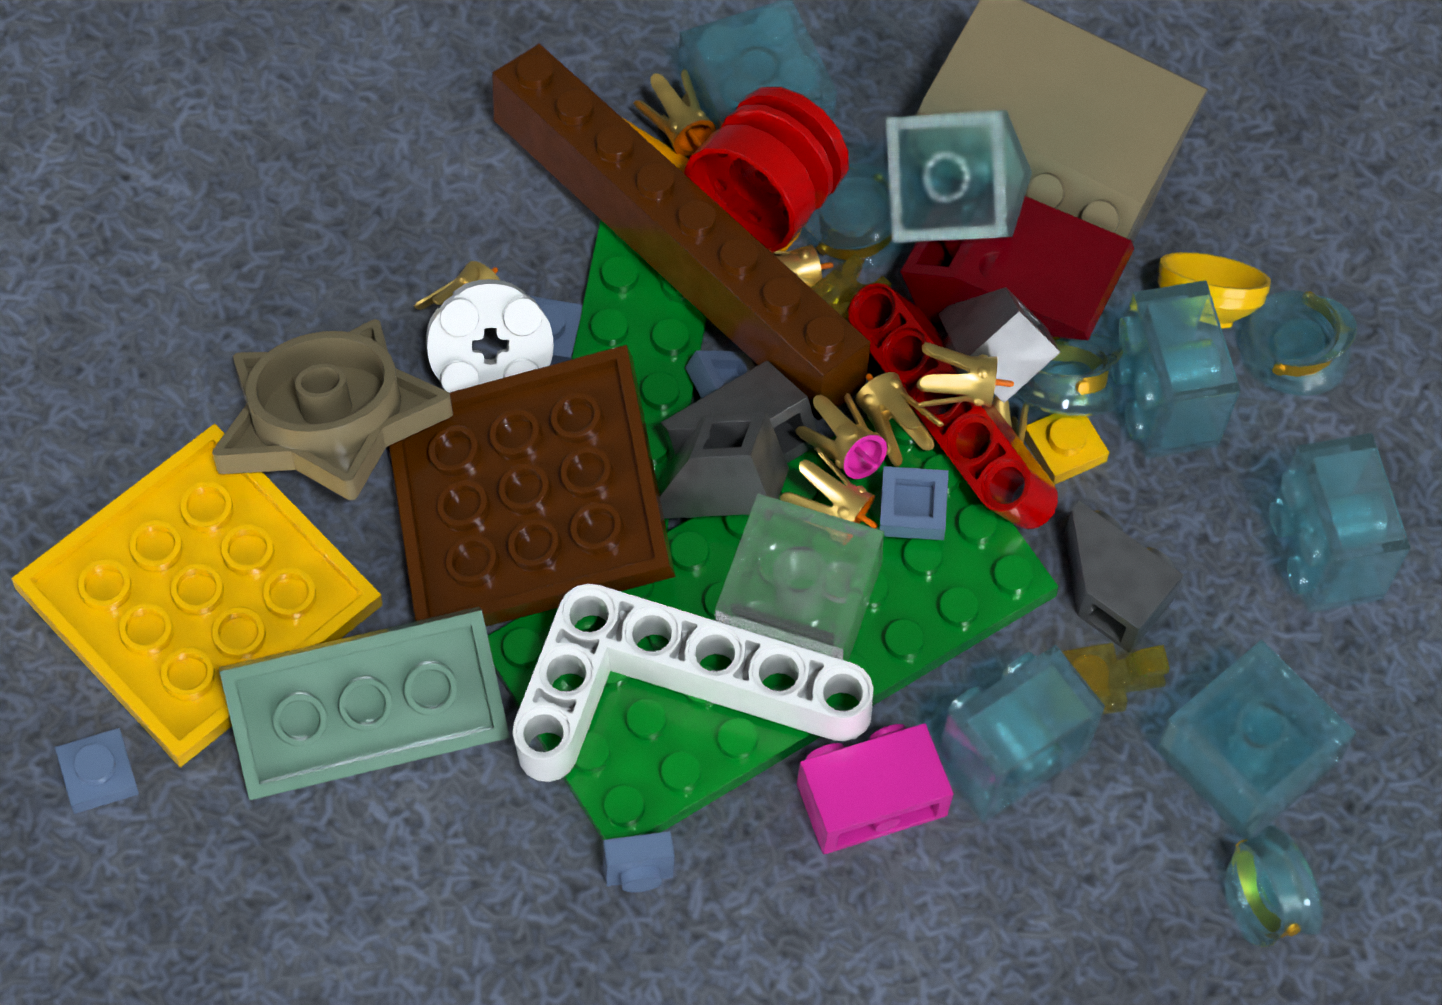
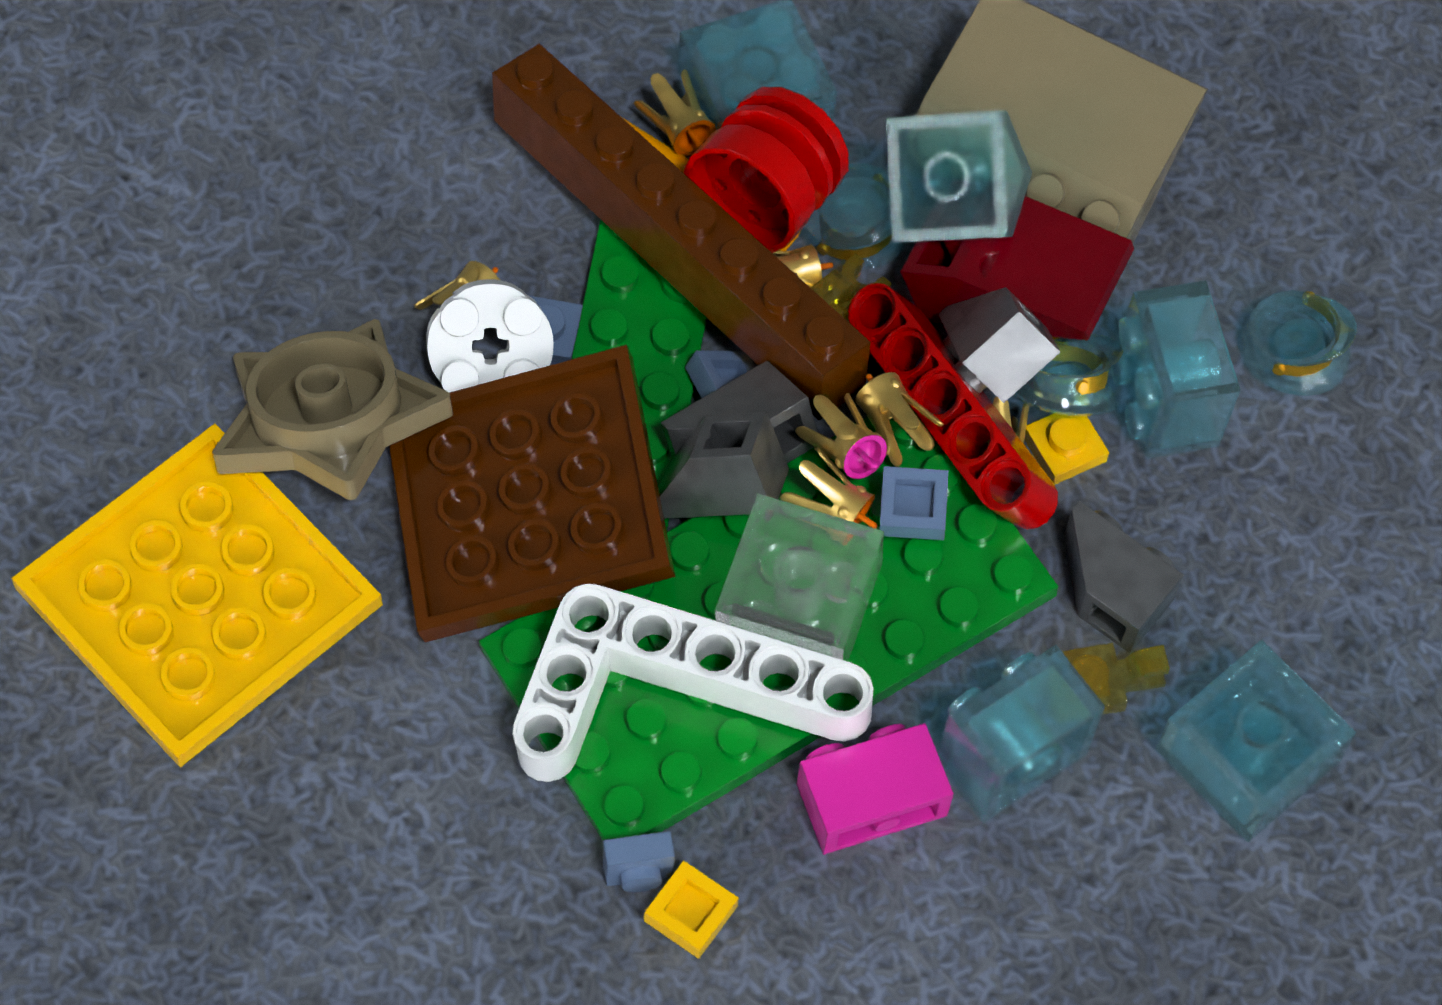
sand blue plate [55,728,139,814] -> none
sand green plate [219,607,510,800] -> none
pearl gold piece [915,342,1014,408] -> none
yellow piece [1158,252,1271,328] -> none
clear light blue piece [1225,824,1324,947] -> none
clear light blue brick [1269,433,1411,613] -> none
none -> yellow plate [644,860,739,959]

